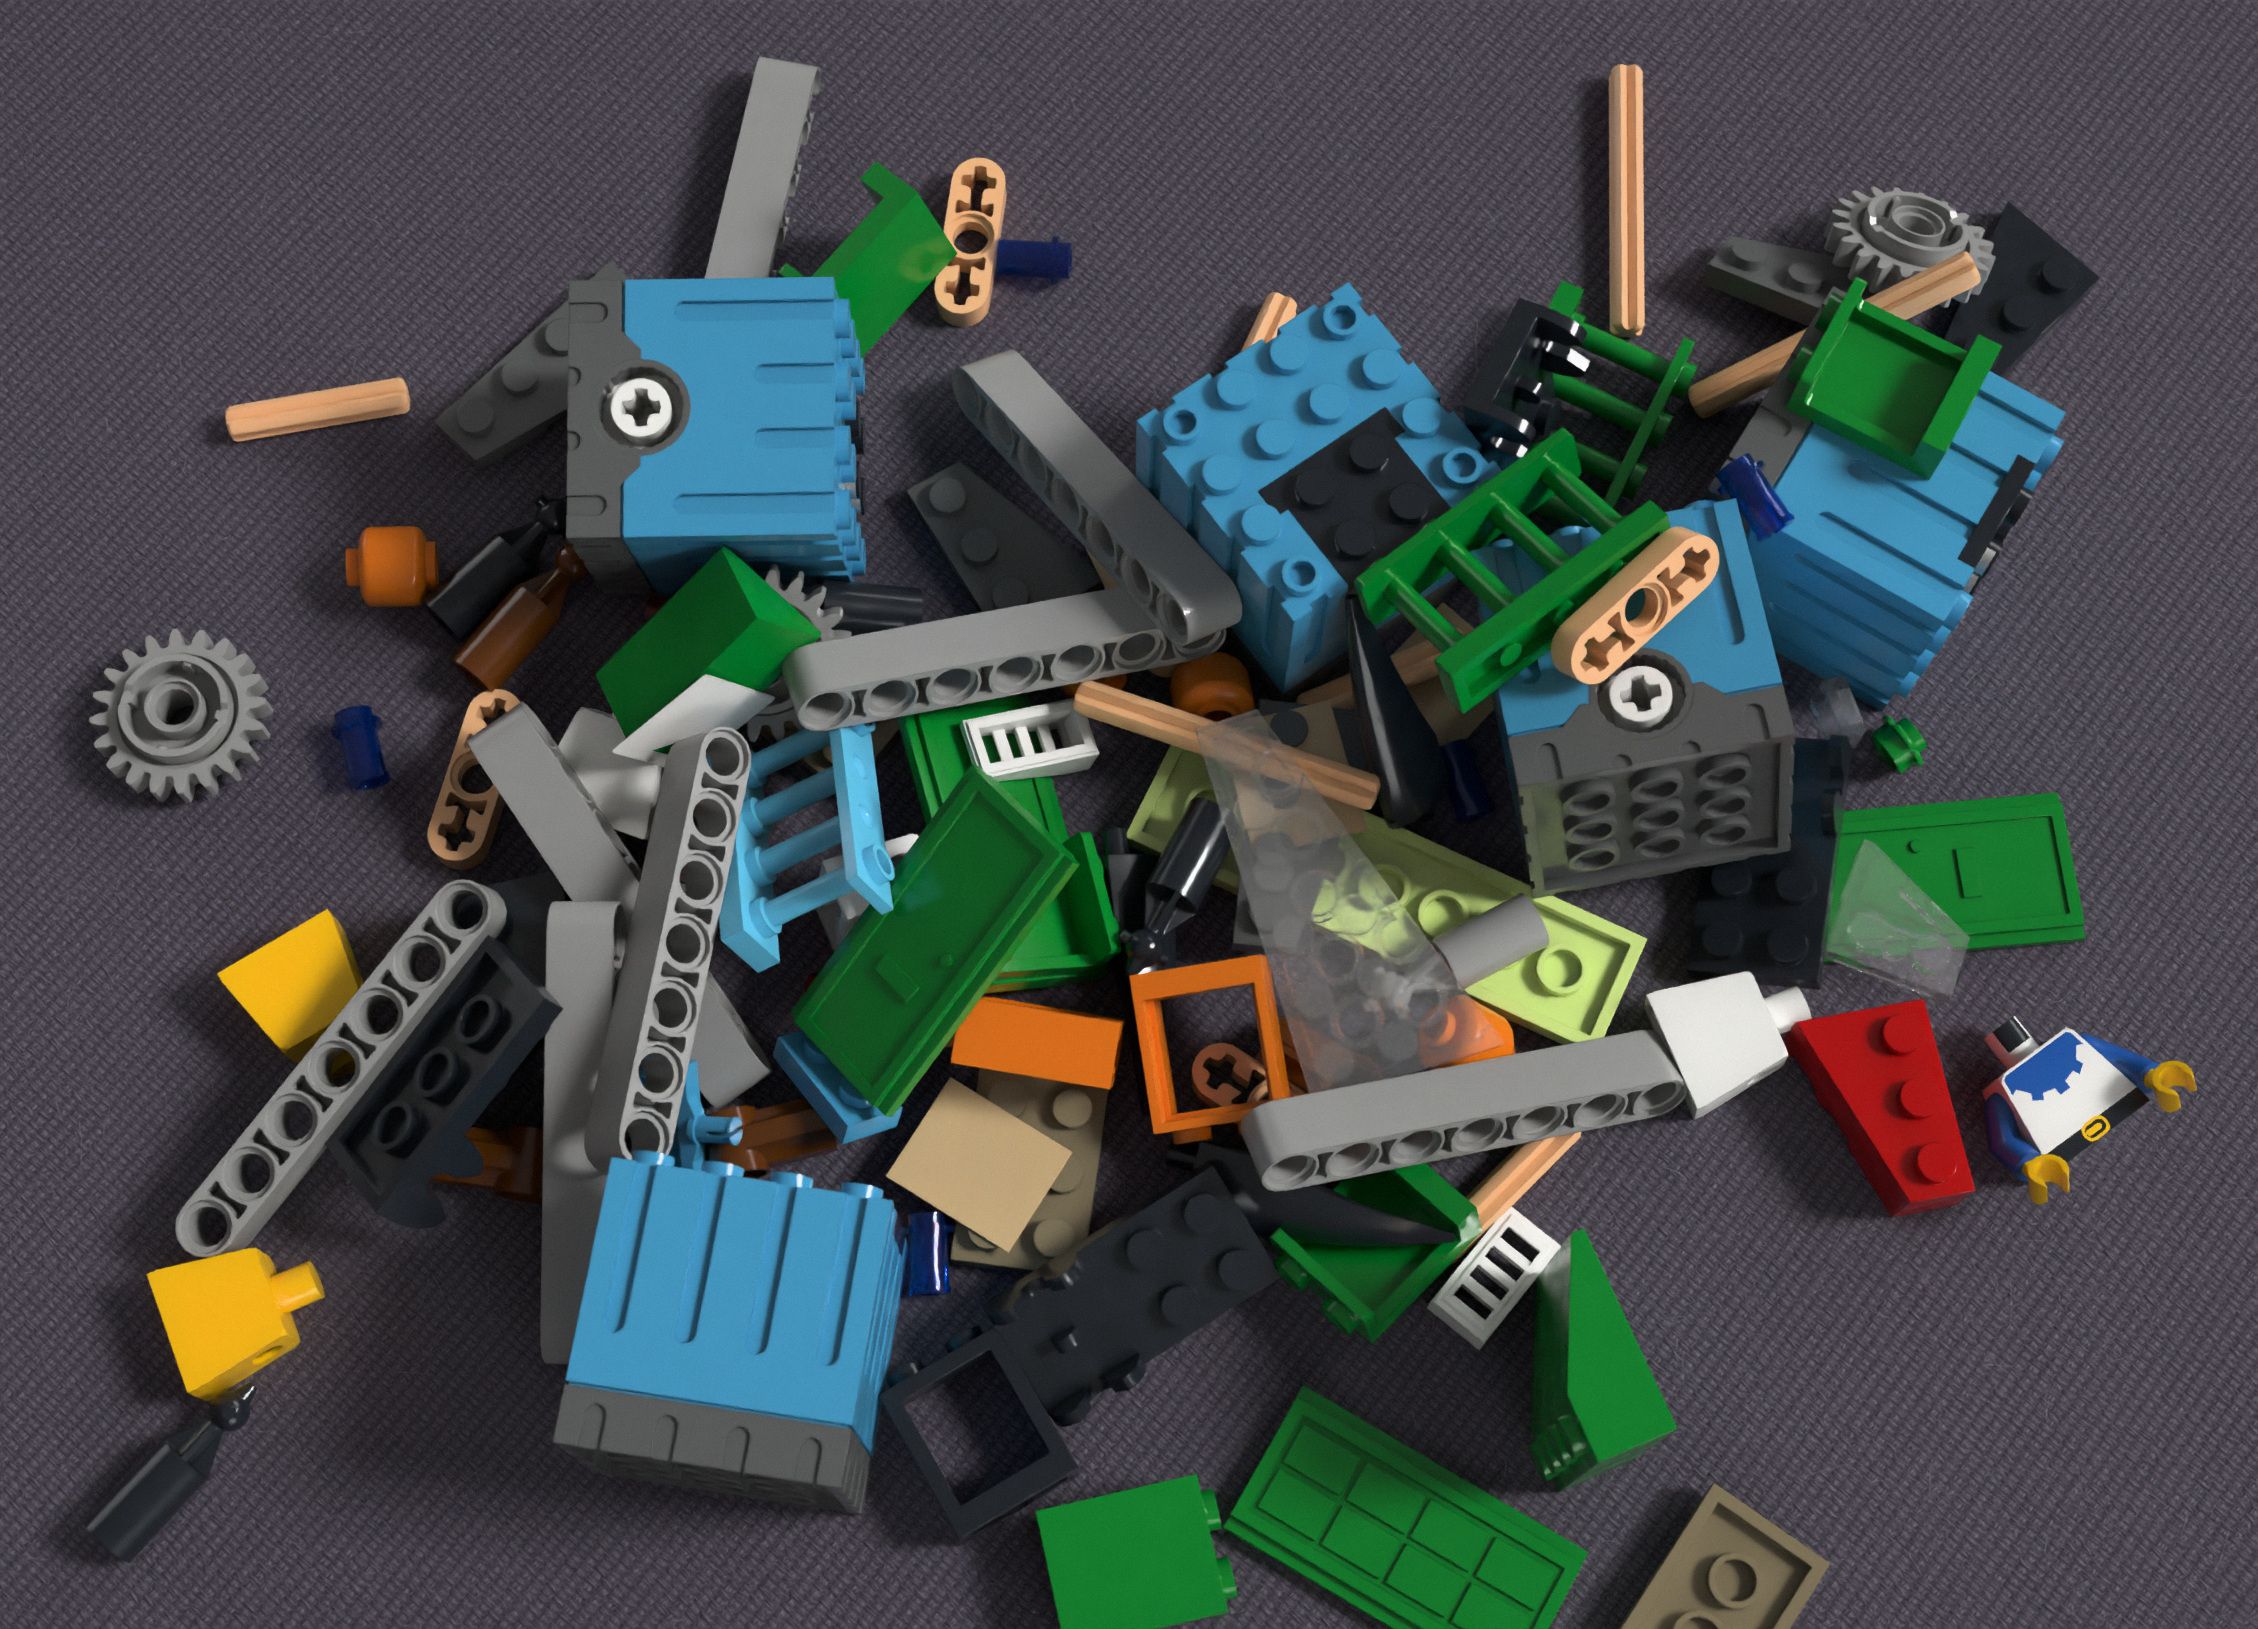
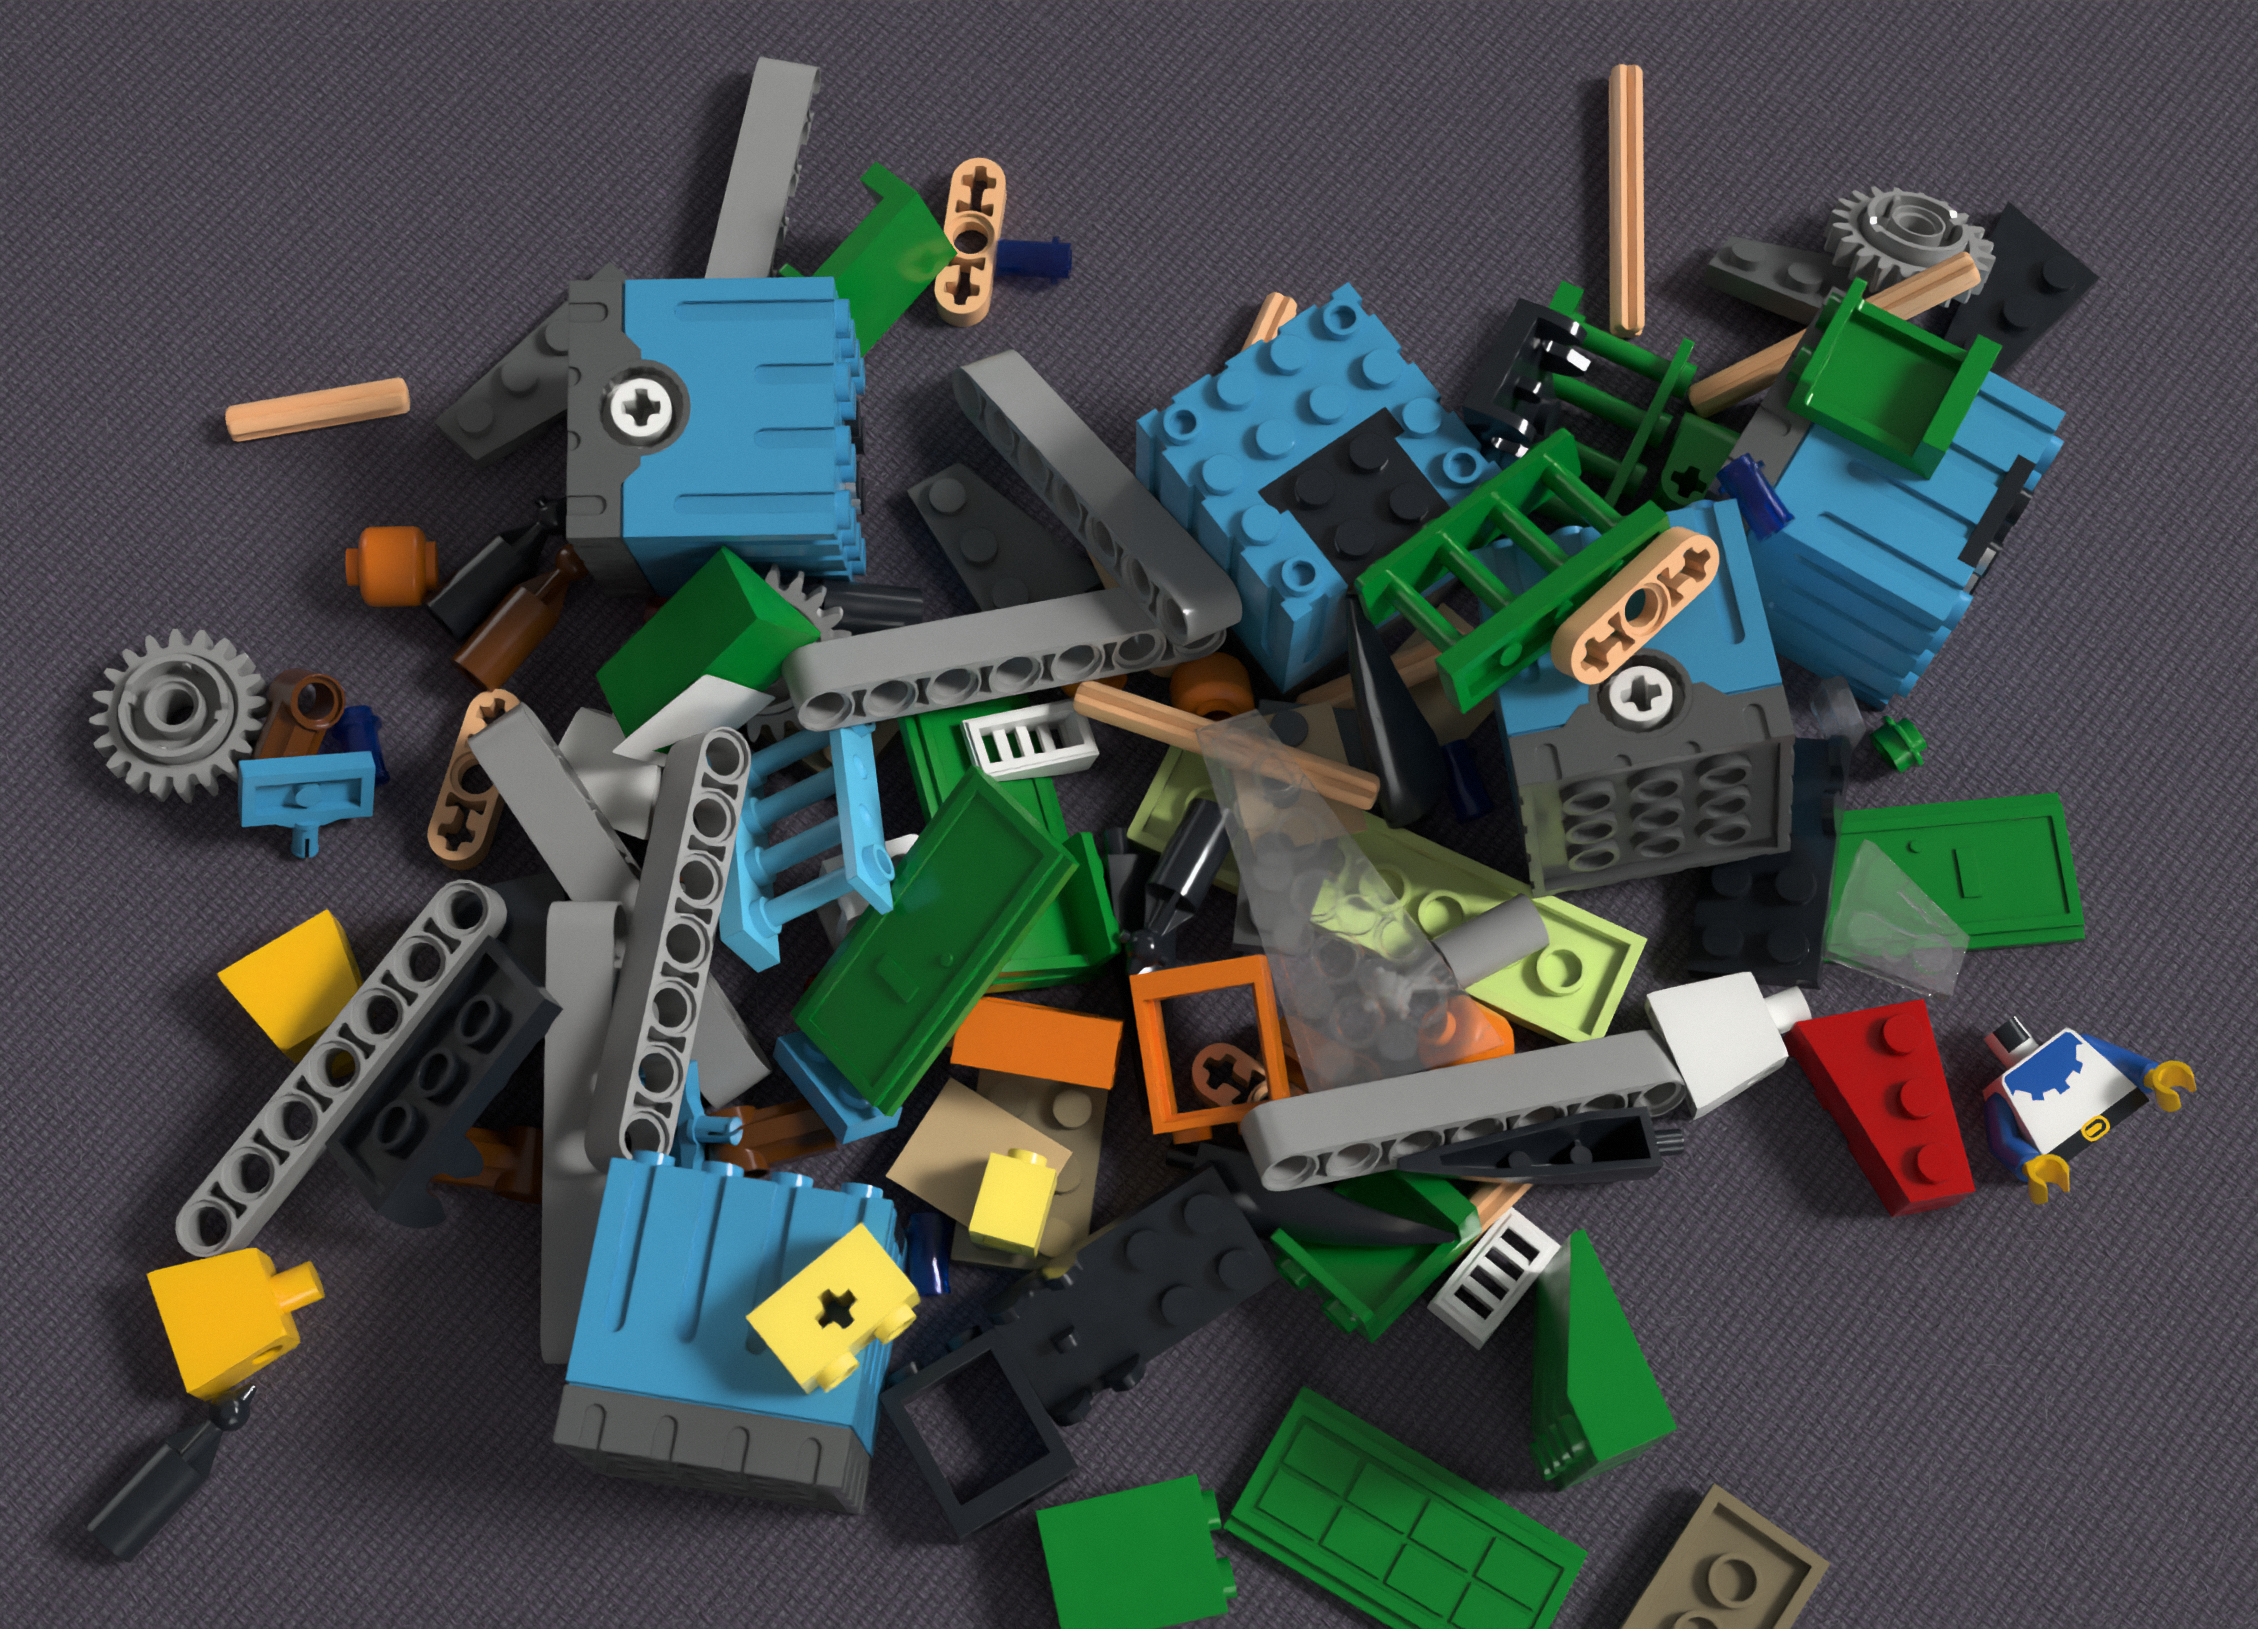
none -> dark azure plate [238,751,375,858]
none -> reddish brown piece [250,668,346,760]
none -> light yellow brick [746,1223,921,1395]
none -> light yellow brick [968,1148,1057,1259]
none -> black piece [1396,1106,1684,1184]
none -> green piece [1651,412,1742,512]

